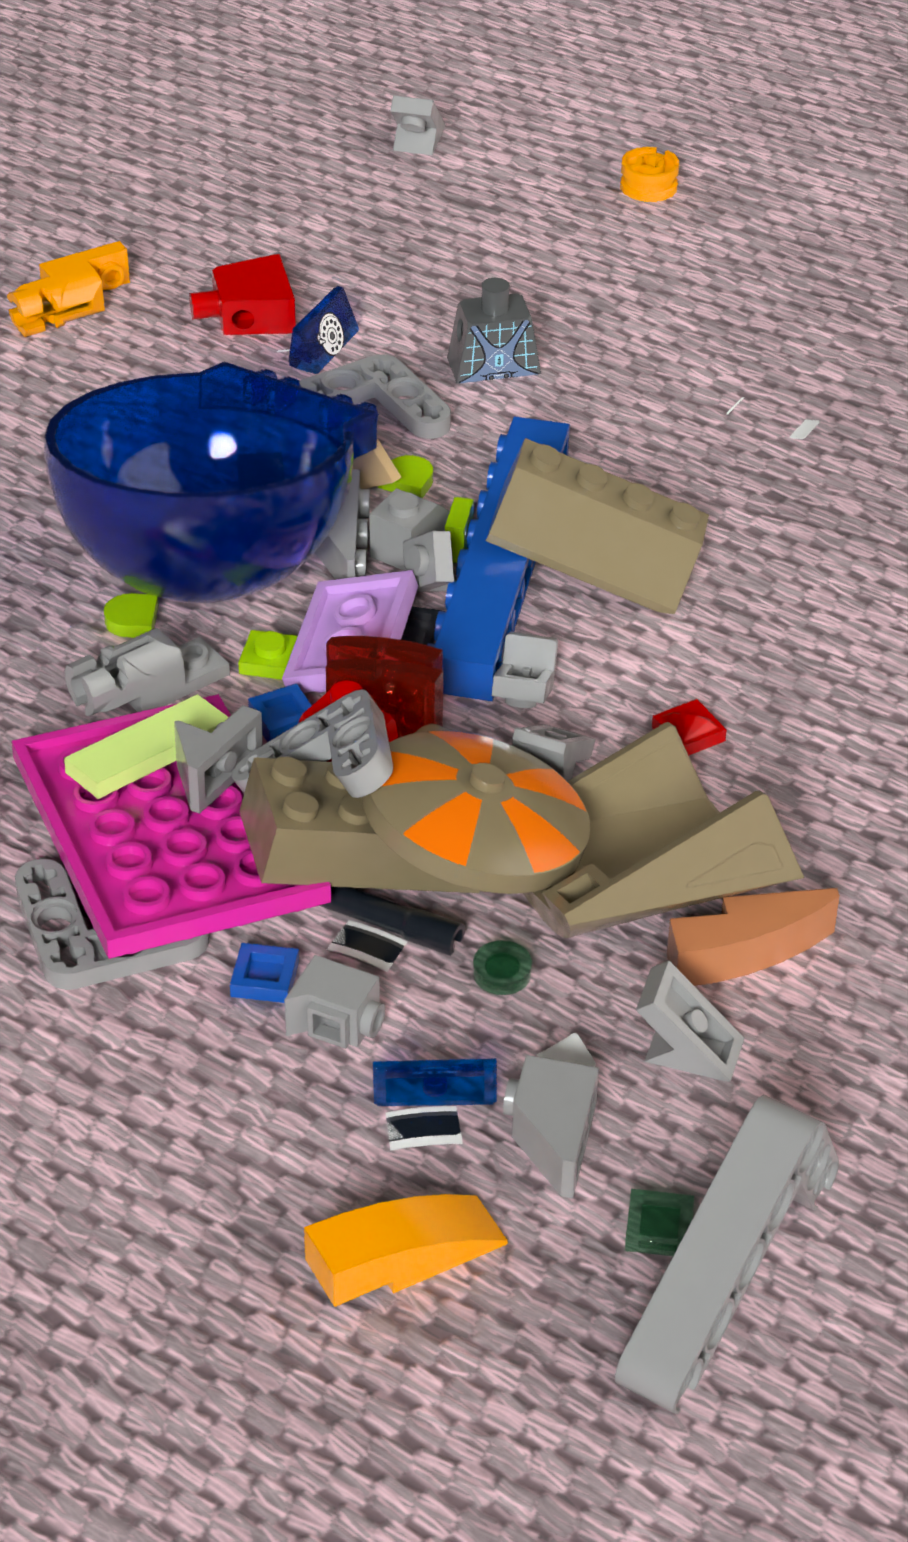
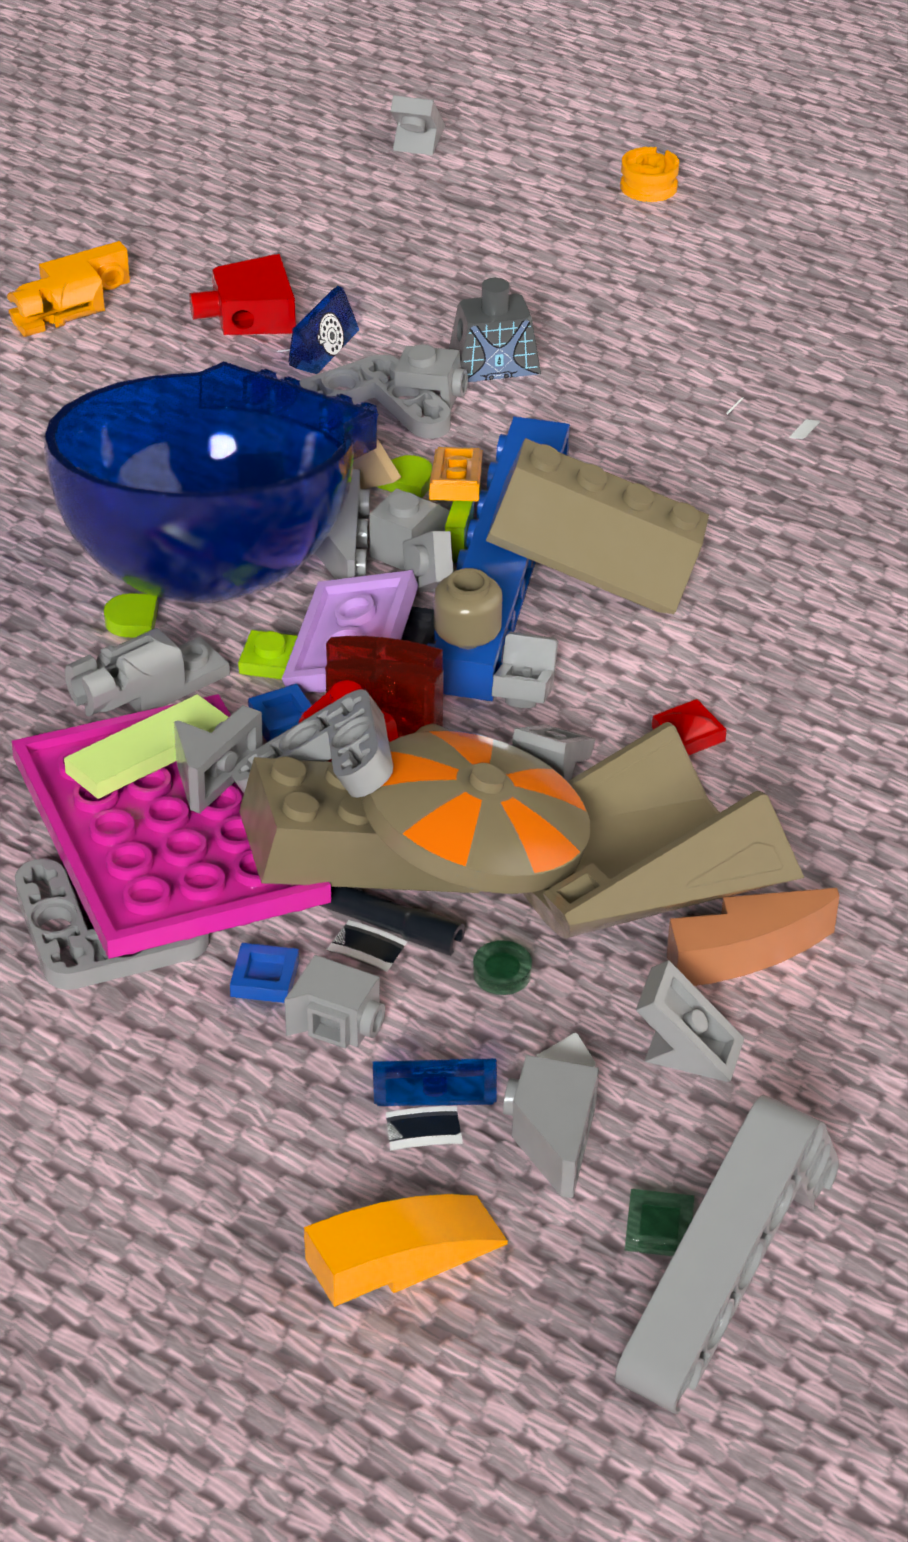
none -> light grey bracket [394,345,468,409]
none -> light orange tile [429,447,483,501]
none -> dark tan head [434,568,502,649]

